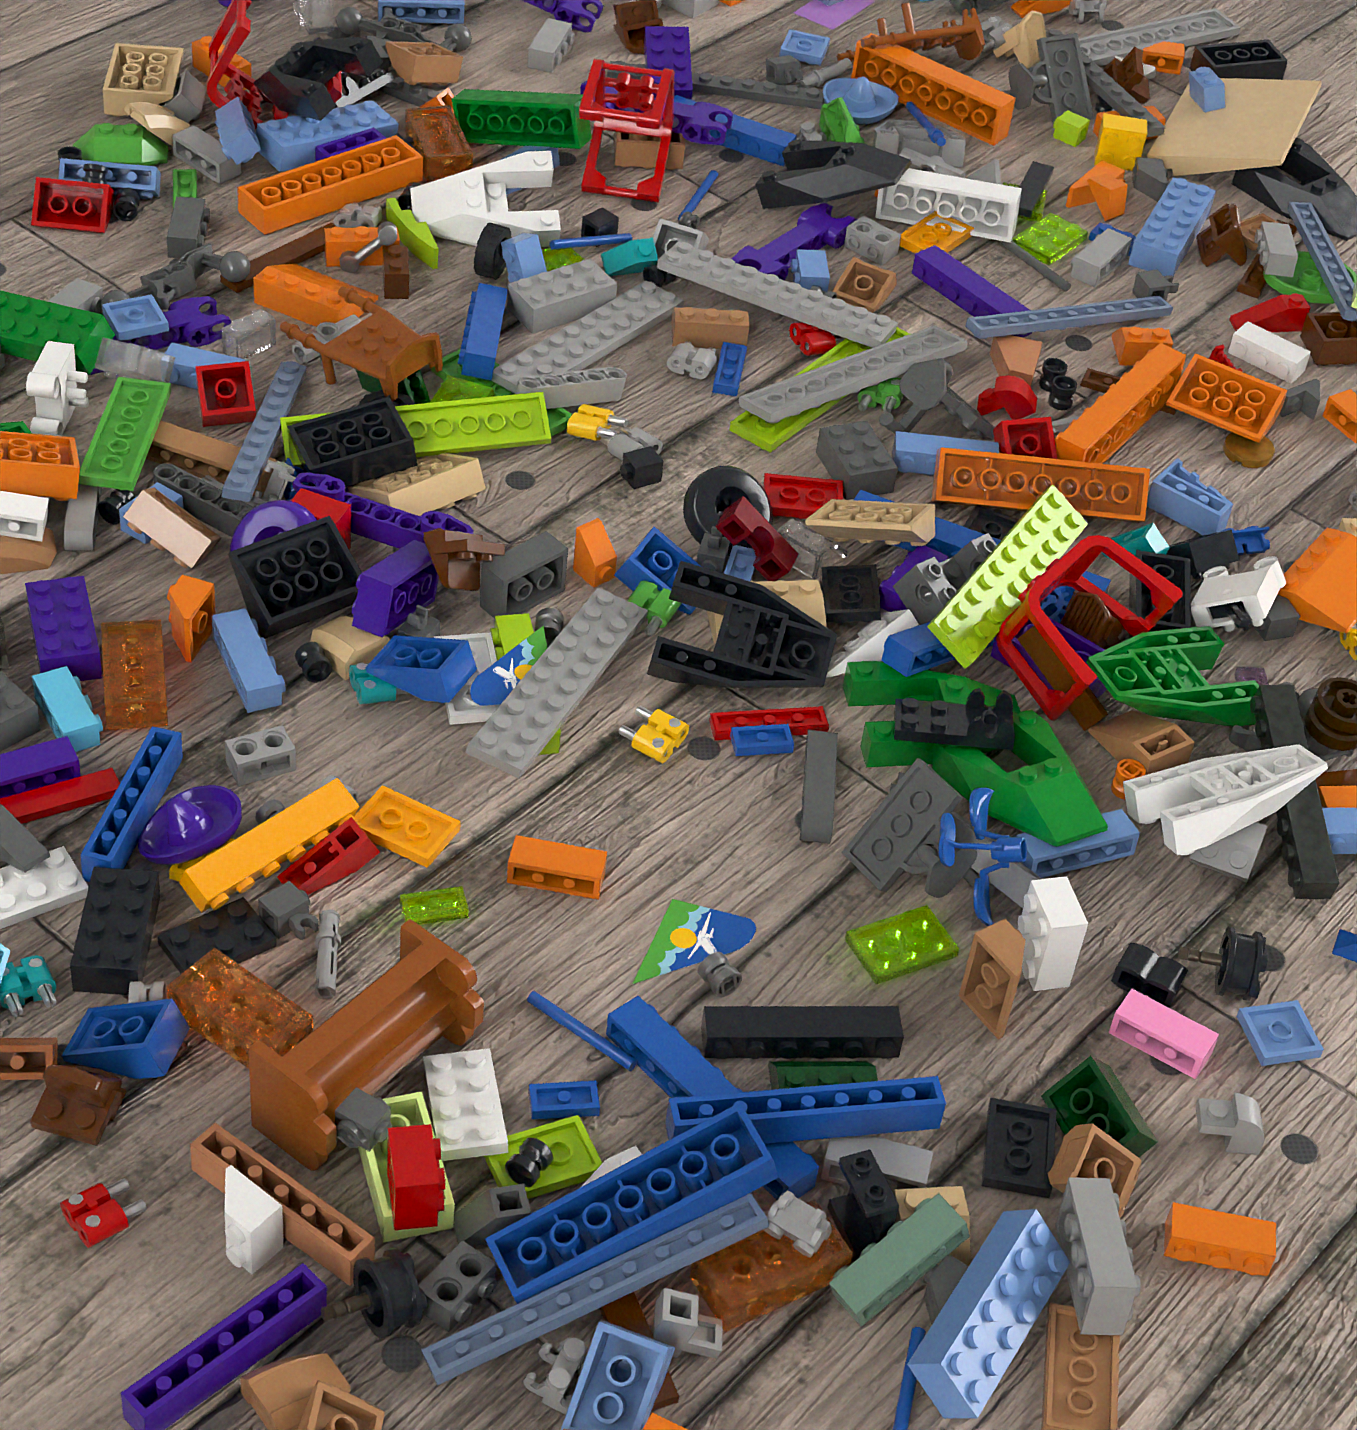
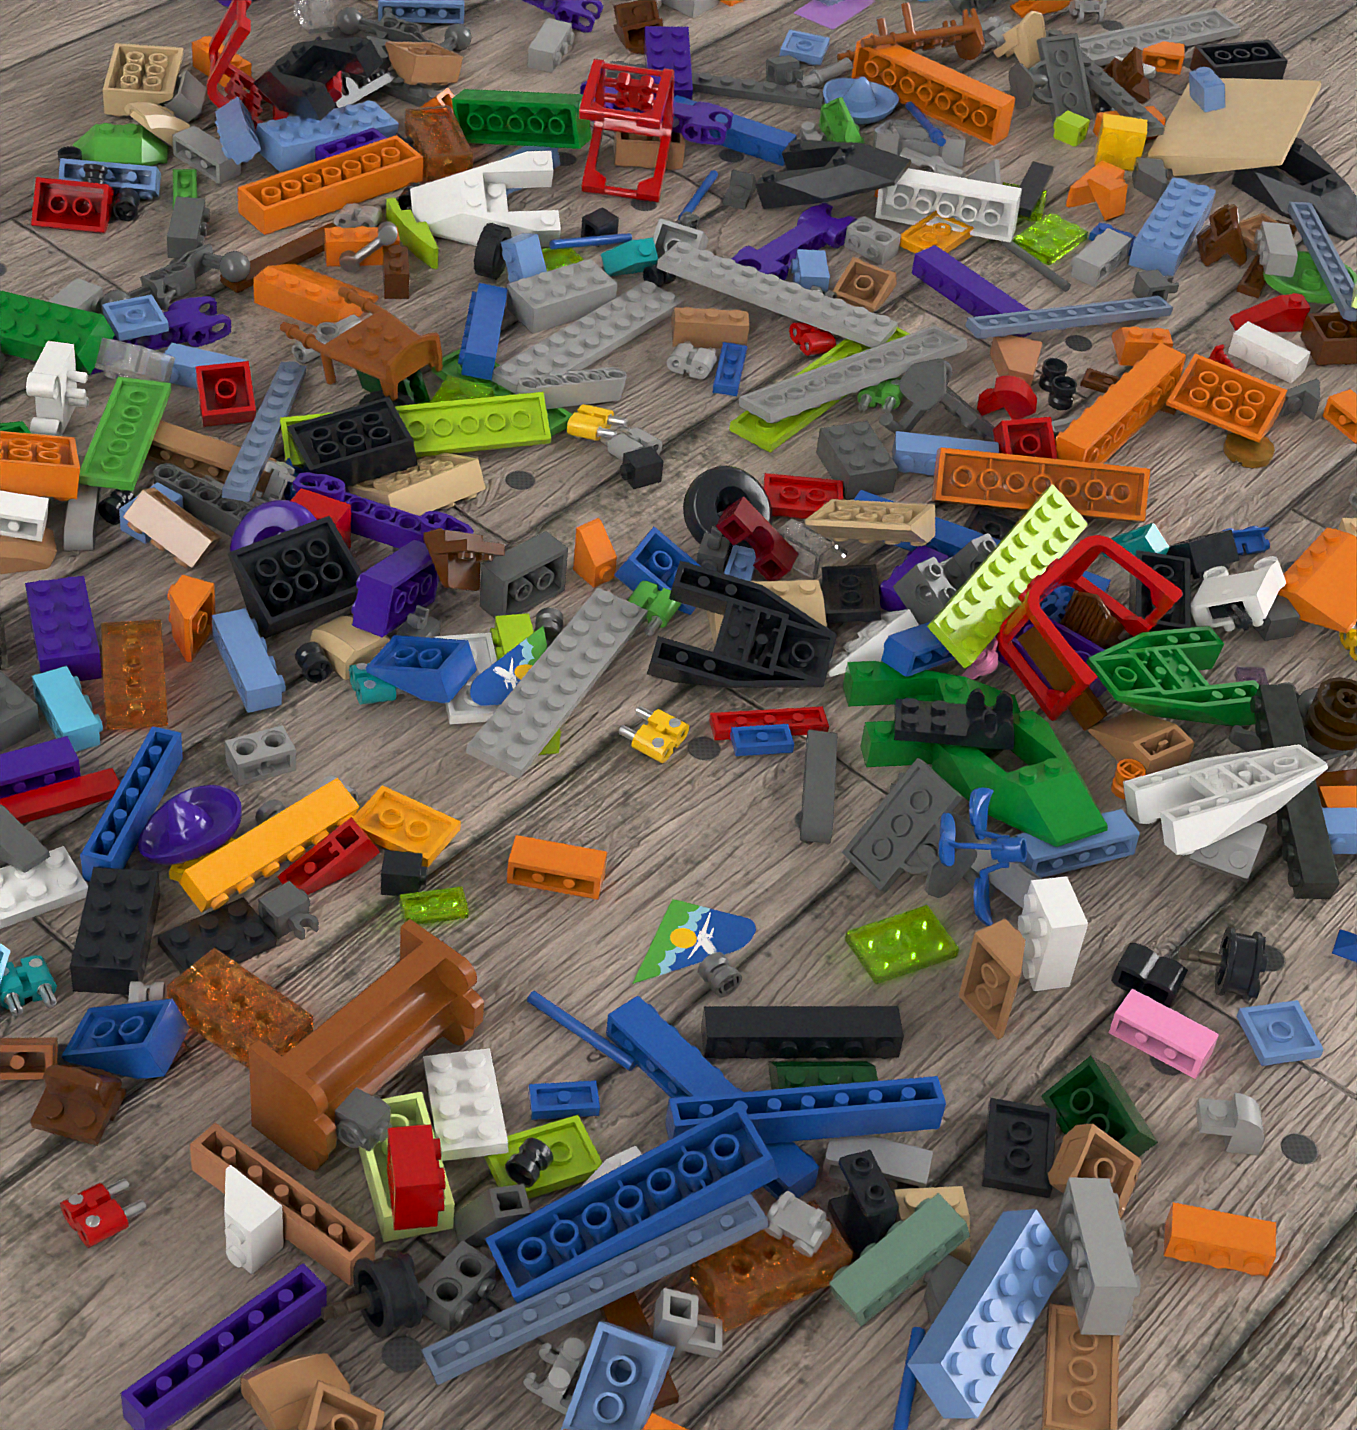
clear brick [221,309,276,359] -> none
light grey pin [314,910,341,999] -> none
medium blue wedge [1147,458,1233,535] -> none
none -> black brick [381,850,428,898]
none -> dark grey slope [723,170,757,210]
none -> bright pink plate [961,637,998,680]

